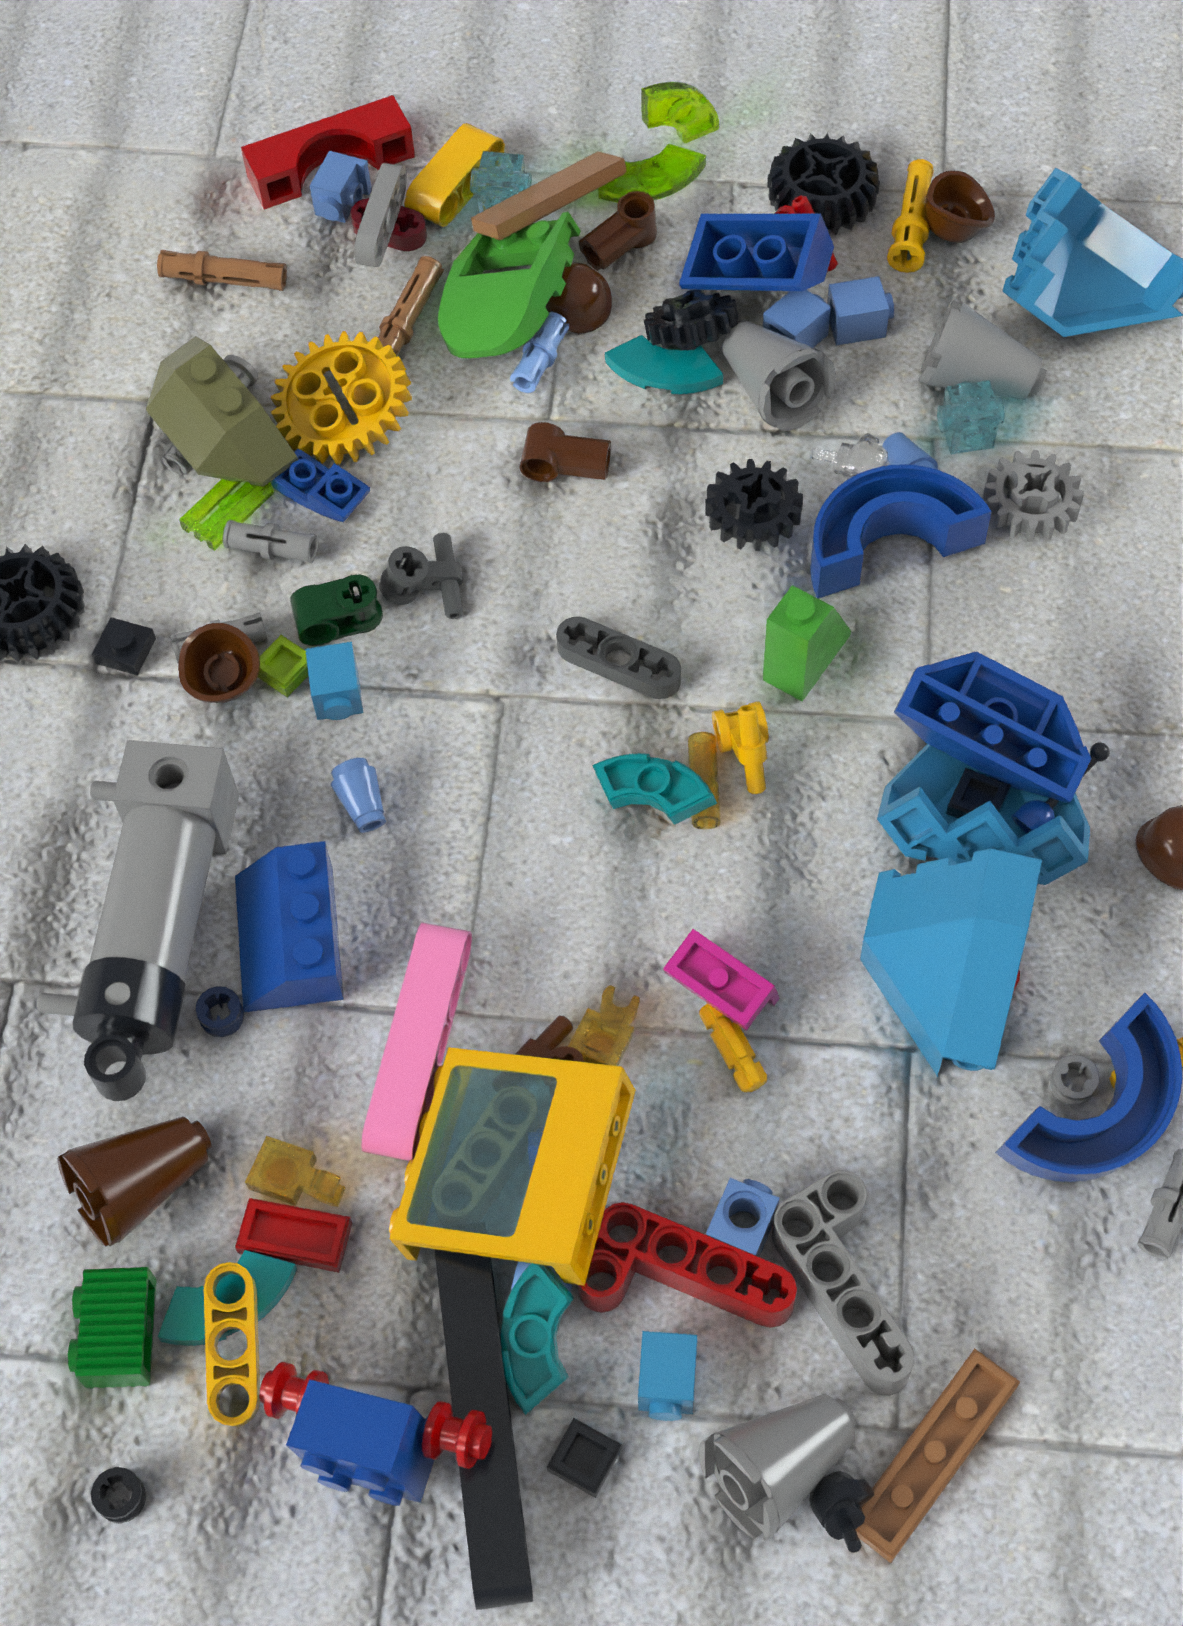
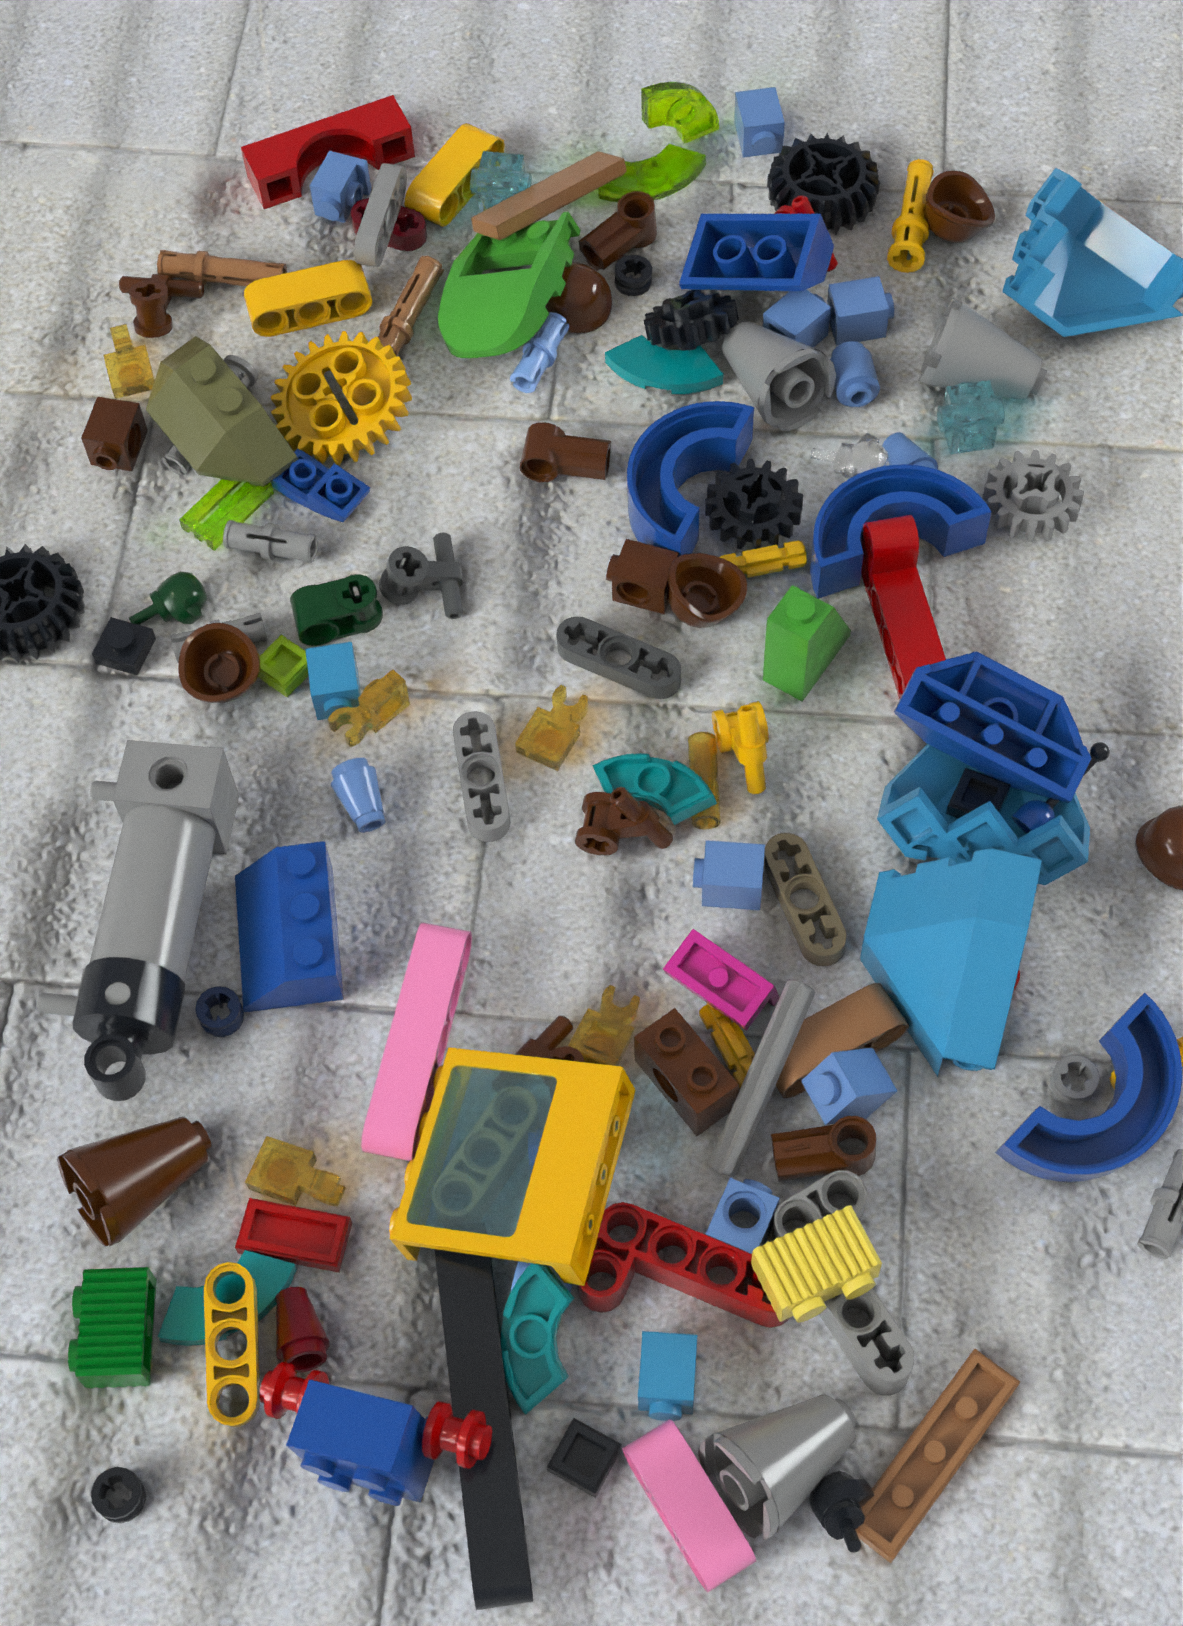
none -> reddish brown brick [81,397,148,471]
none -> clear yellow plate [103,324,155,399]
none -> reddish brown piece [119,274,204,338]
none -> dark green piece [129,571,207,625]
none -> yellow beam [244,260,372,337]
none -> dark red cone [275,1287,330,1373]
none -> clear yellow plate [328,669,410,747]
none -> light grey beam [453,711,511,842]
none -> clear yellow plate [515,685,588,771]
none -> reddish brown piece [575,787,673,855]
none -> reddish brown brick [606,539,679,614]
none -> black bush [614,255,652,296]
none -> bright pink beam [622,1419,756,1592]
none -> blue brick [627,401,754,557]
none -> reddish brown brick [634,1008,739,1136]
none -> reddish brown helmet [668,553,747,628]
none -> medium blue brick [693,840,765,910]
none -> light grey axle [708,980,815,1177]
none -> yellow axle [720,540,807,578]
none -> medium blue brick [734,87,785,158]
none -> light yellow brick [751,1205,882,1323]
none -> dark tan beam [764,833,846,966]
none -> reddish brown piece [771,1116,876,1182]
none -> medium nougat beam [775,983,909,1098]
none -> medium blue brick [801,1047,897,1125]
none -> medium blue brick [830,341,880,407]
none -> red beam [861,515,946,699]

